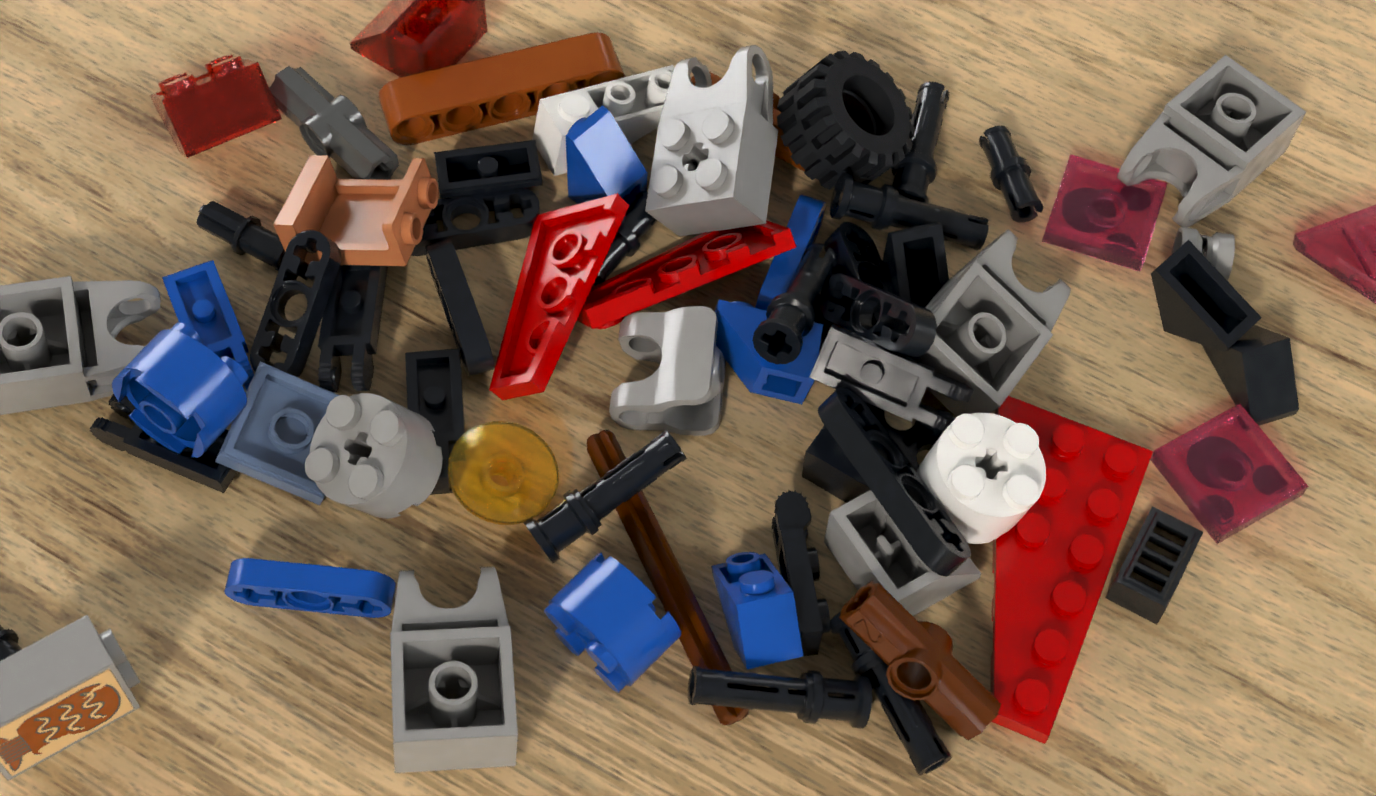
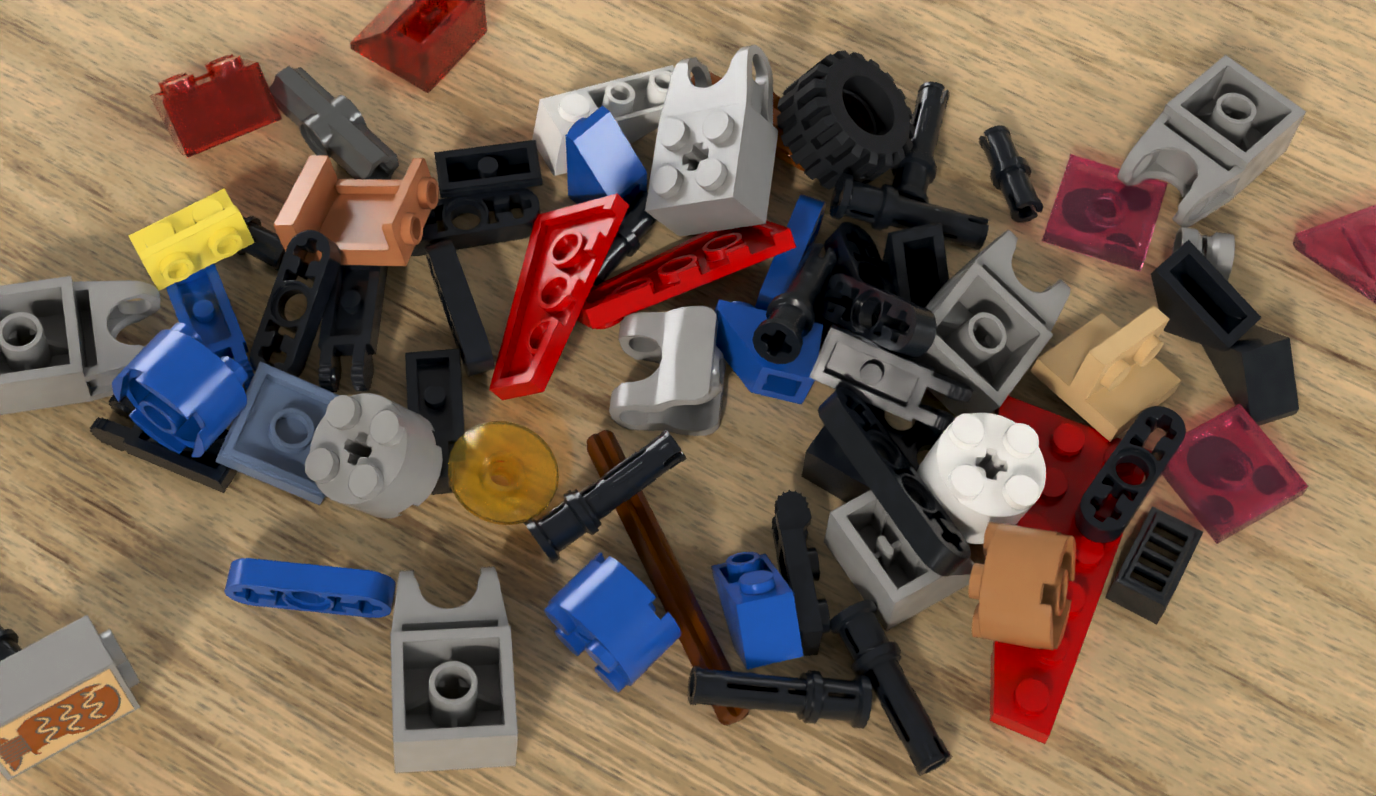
dark orange beam [379,32,625,145] -> none
reddish brown piece [839,580,1001,741] -> none
none -> light yellow bracket [129,189,255,291]
none -> medium nougat brick [969,522,1076,650]
none -> tan bracket [1030,305,1182,442]
none -> black beam [1075,406,1186,543]

